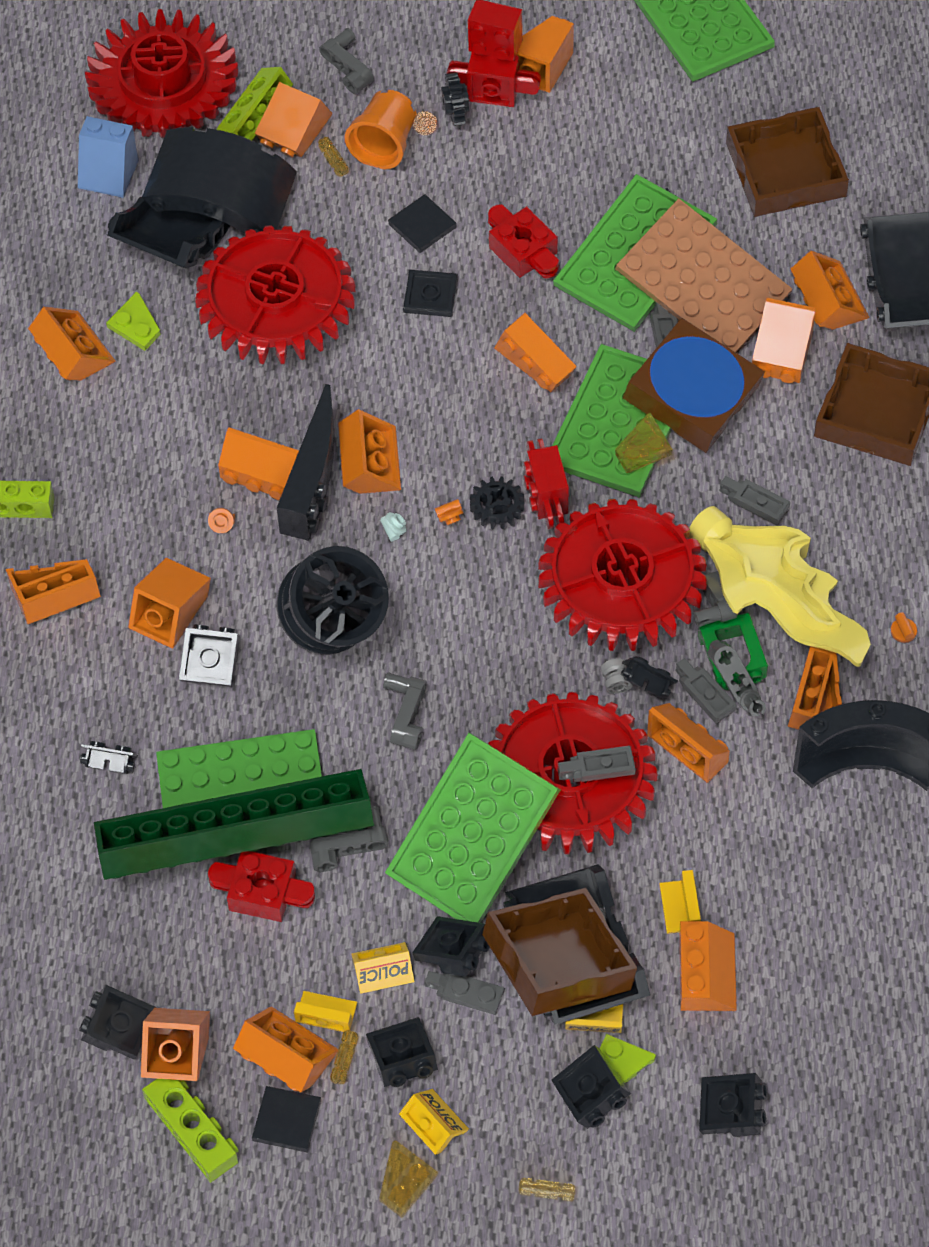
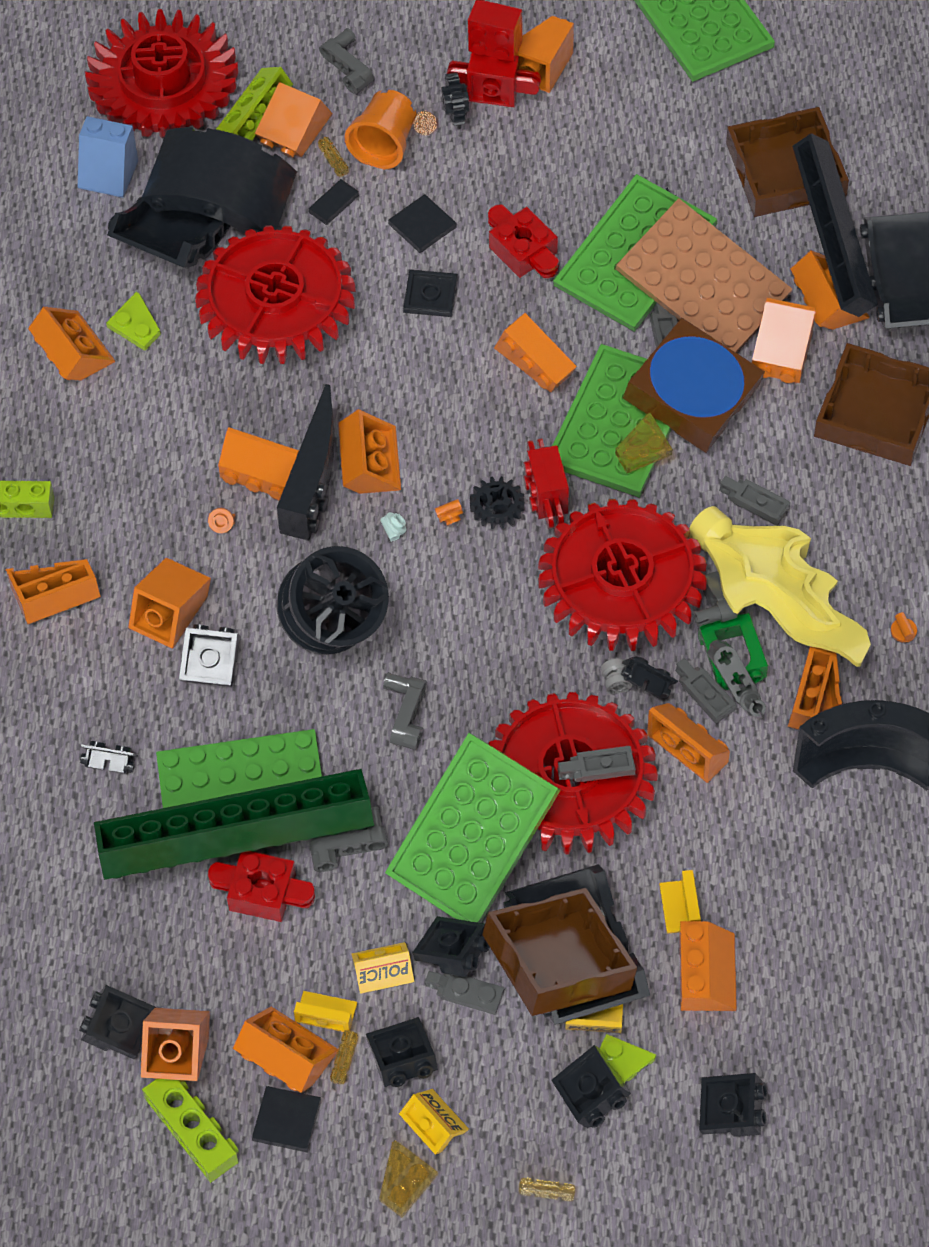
none -> black tile [308,179,359,225]
none -> black brick [792,133,878,317]

